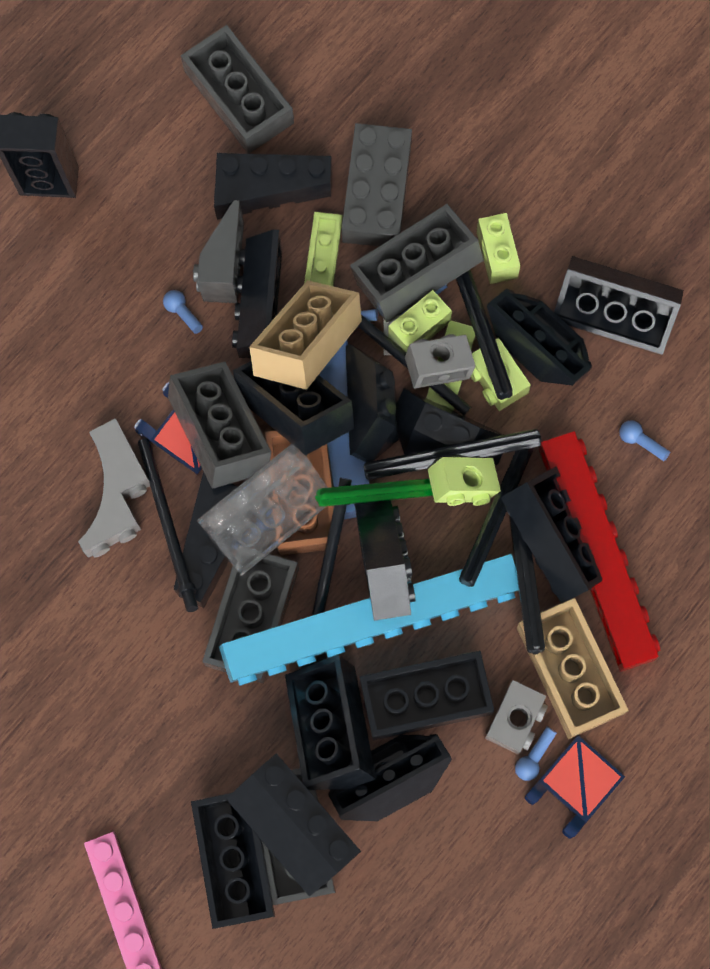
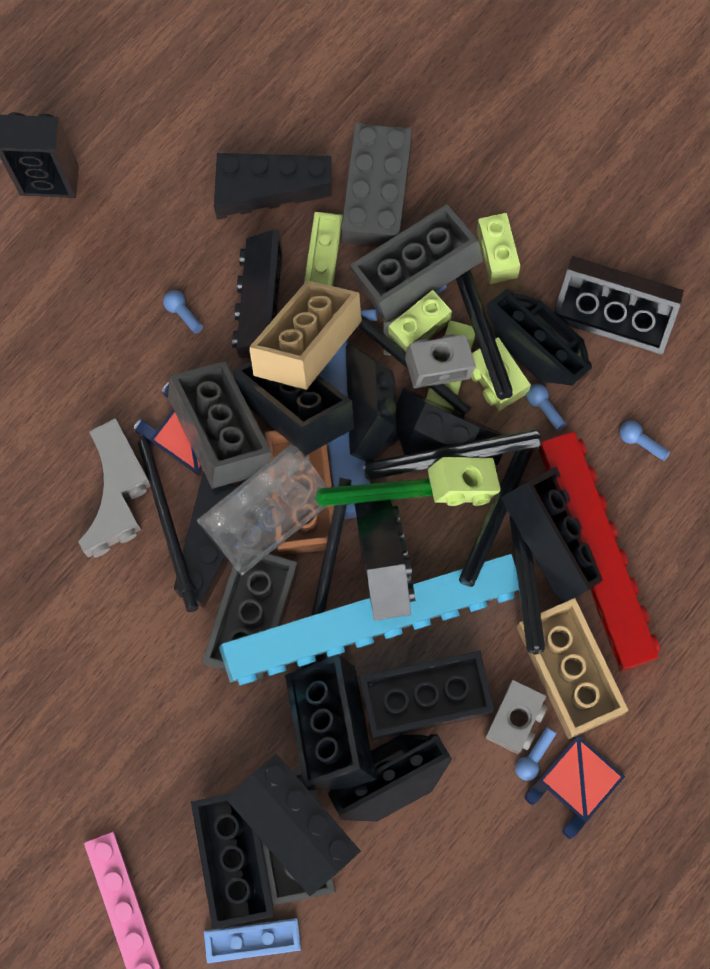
dark grey brick [180,25,294,154] -> none
dark grey slope [193,200,244,303] -> none
none -> light blue tile [204,918,301,963]
none -> medium blue bar [526,383,567,431]

